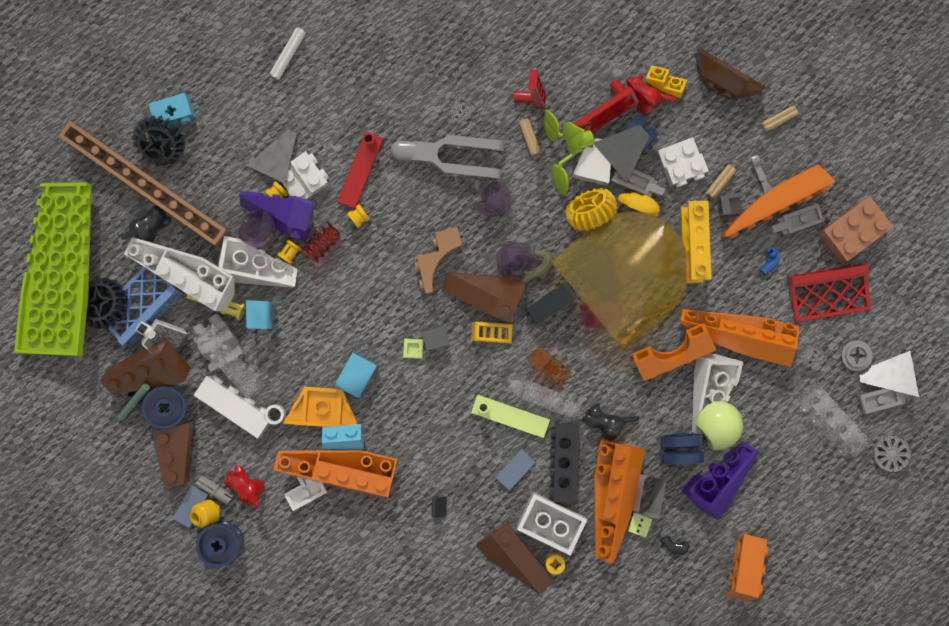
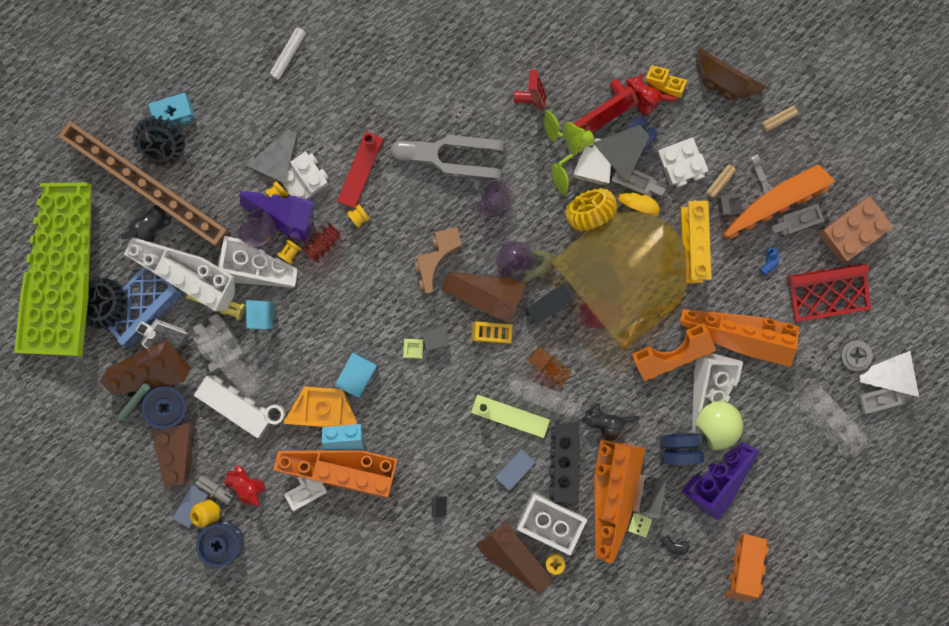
tan axle [519,119,540,156] -> none
light grey wheel [872,435,910,472] -> none

